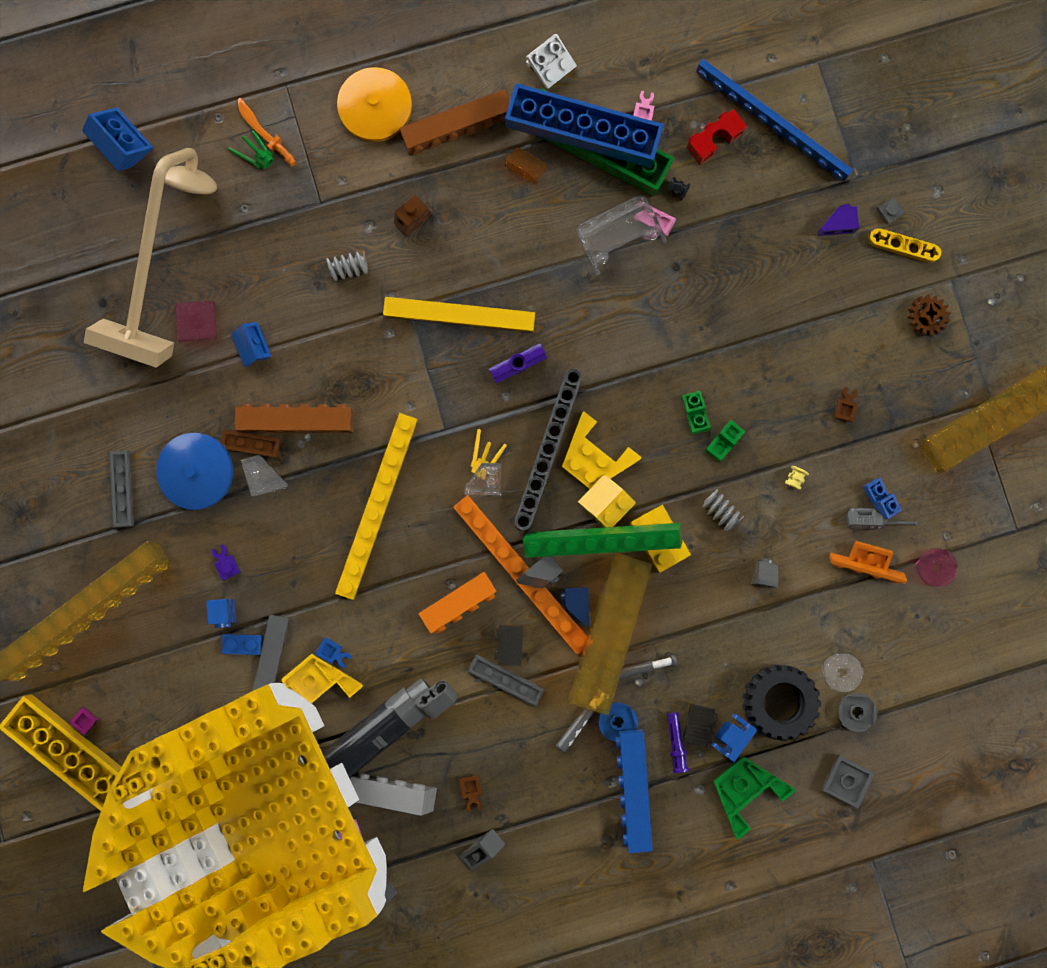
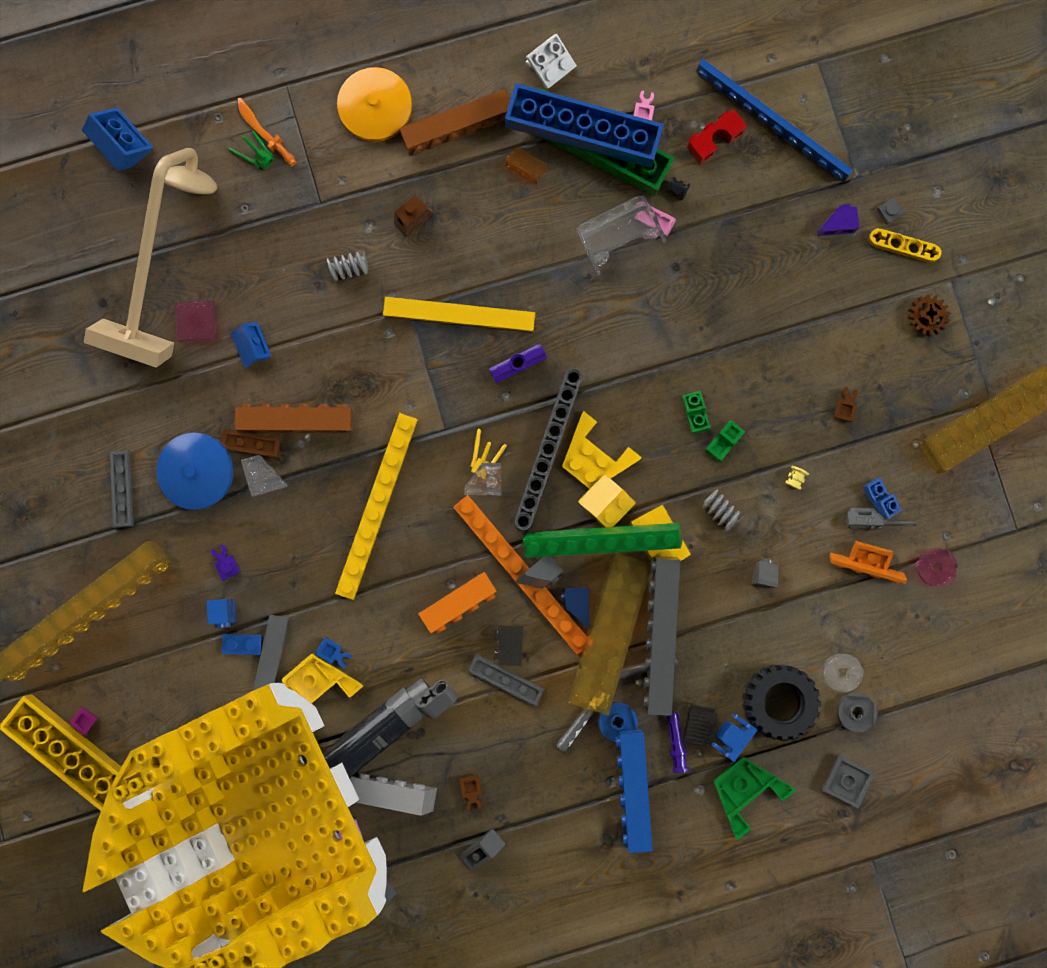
none -> dark grey brick [642,556,680,715]

